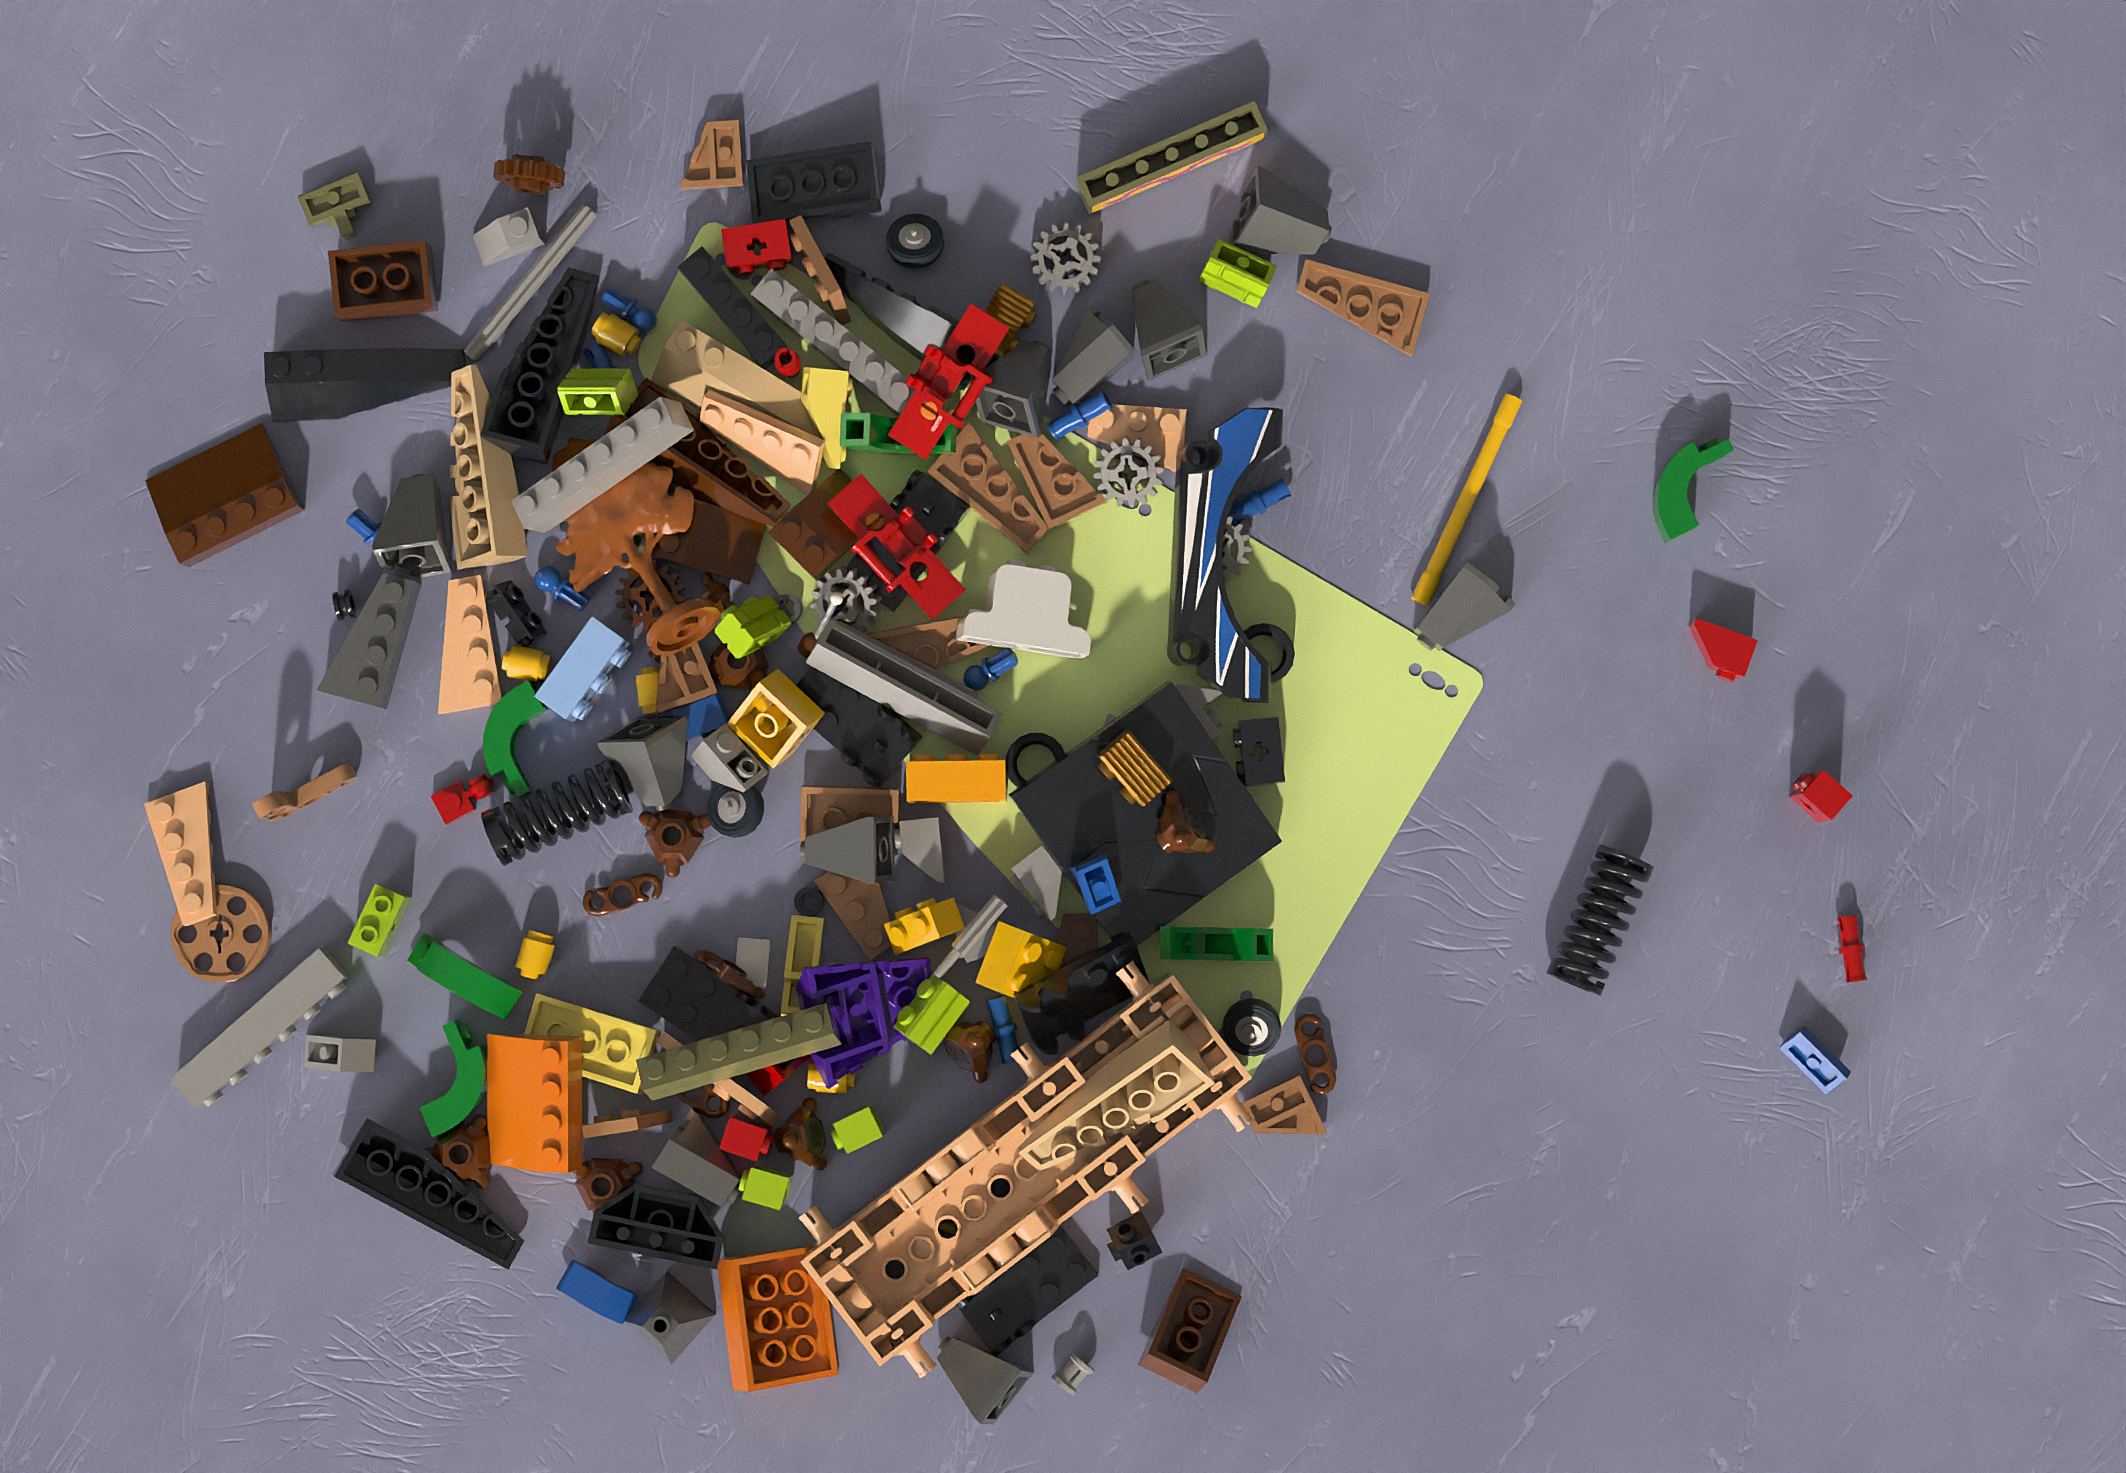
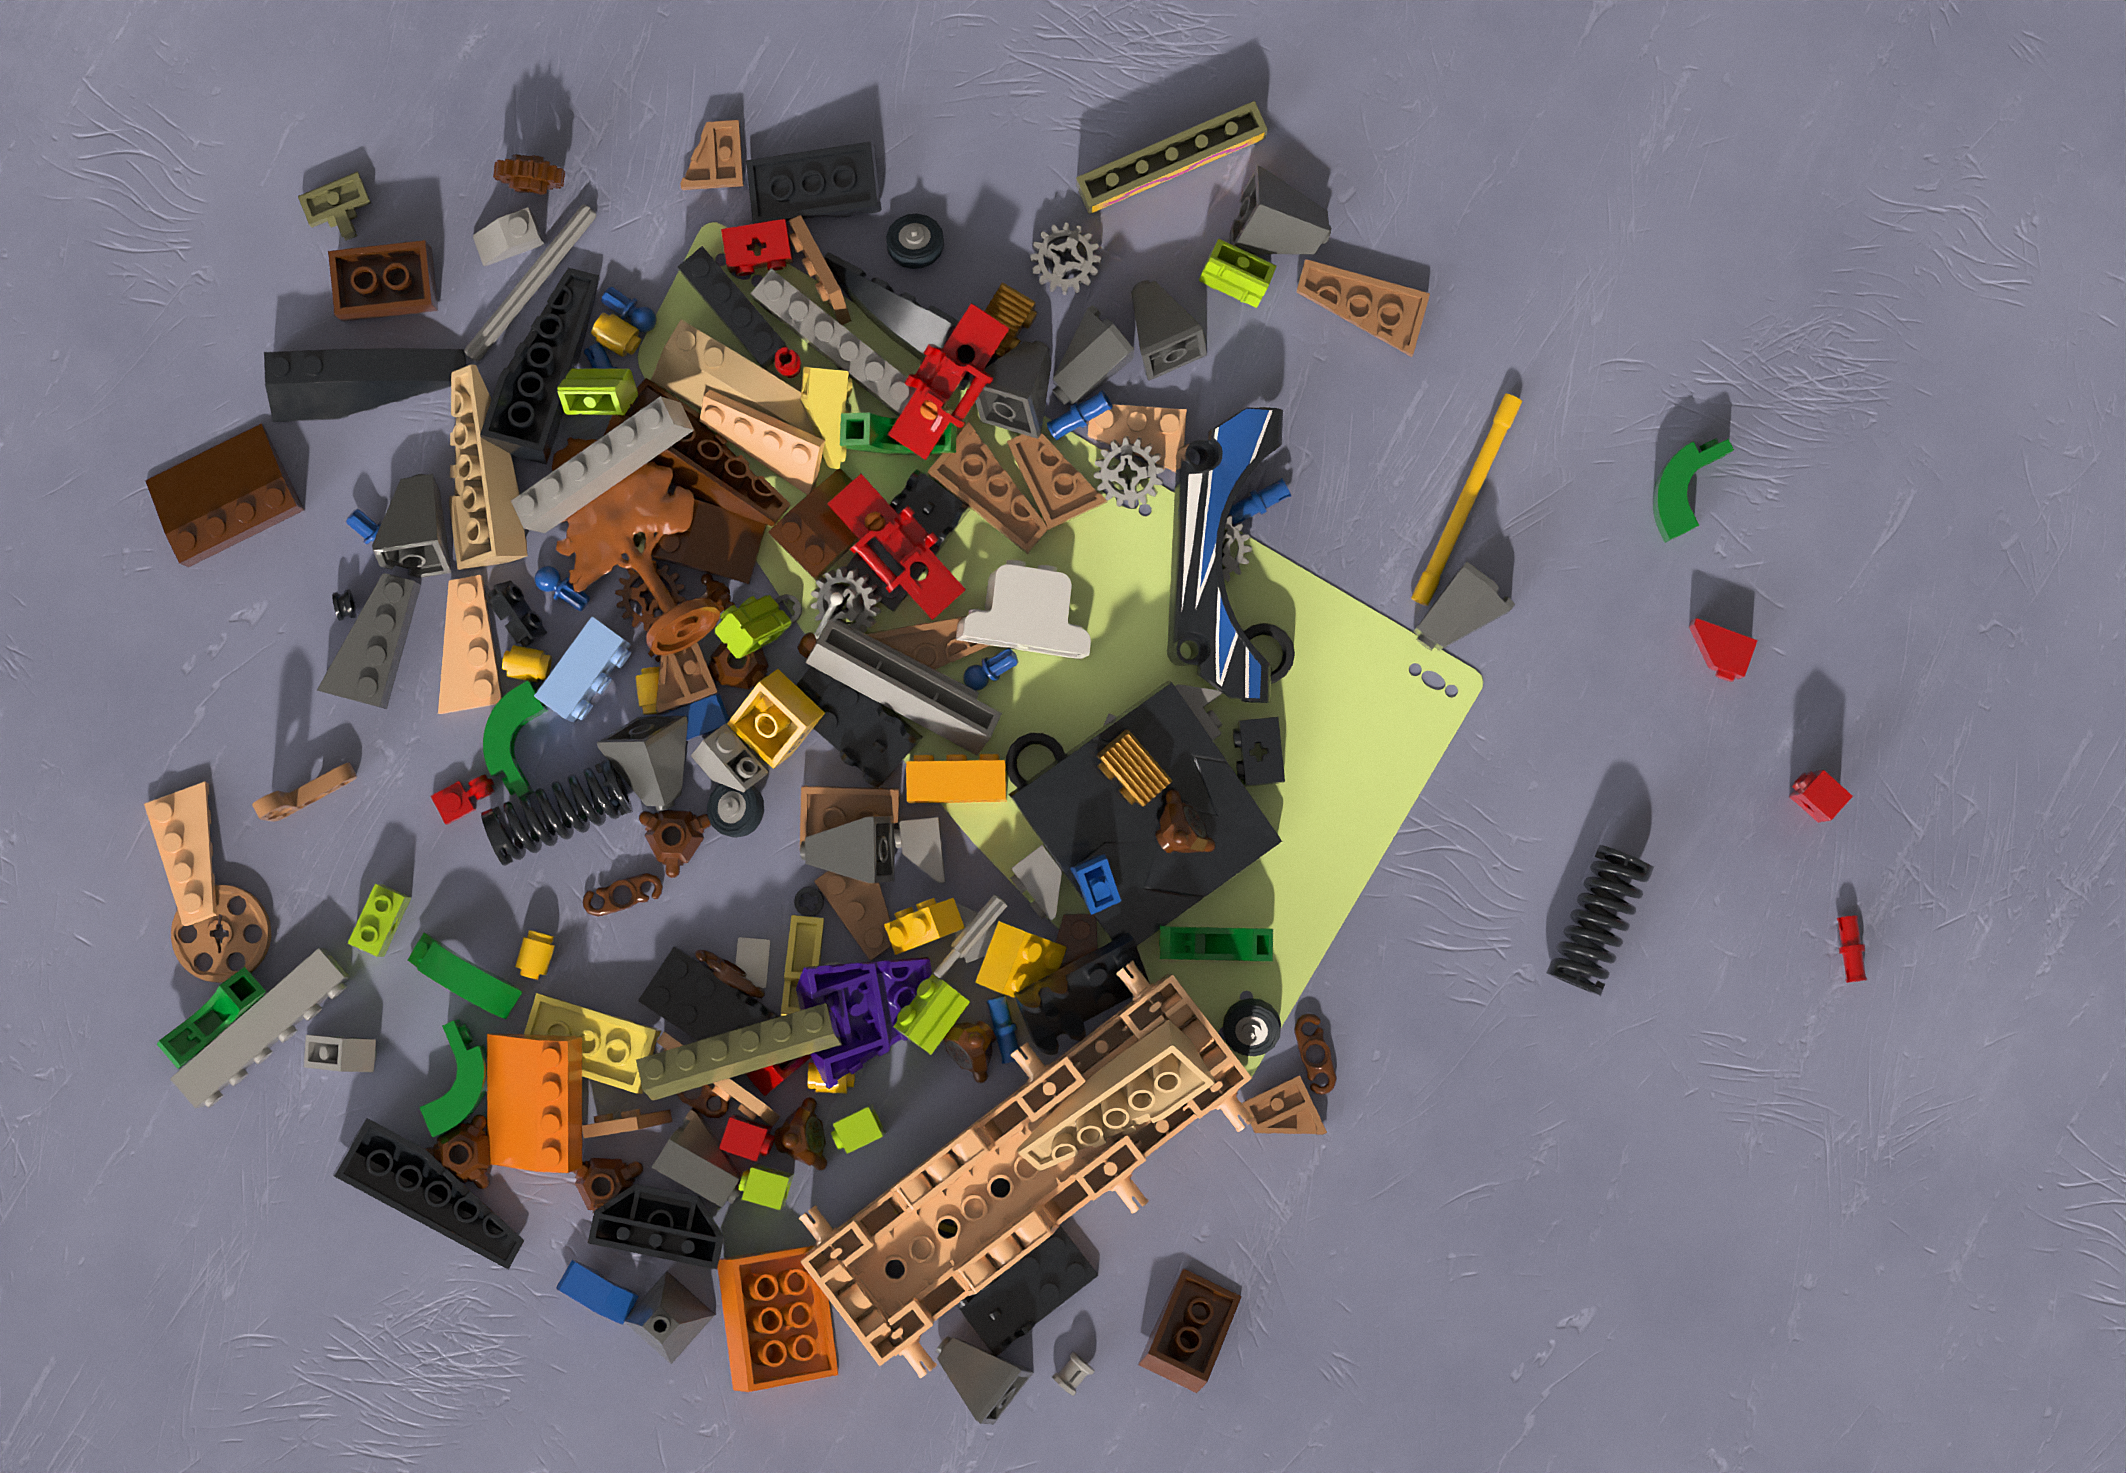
black brick [1106,1211,1163,1270] -> none
plate [1780,1025,1851,1094] -> none
none -> green arch [157,967,266,1069]

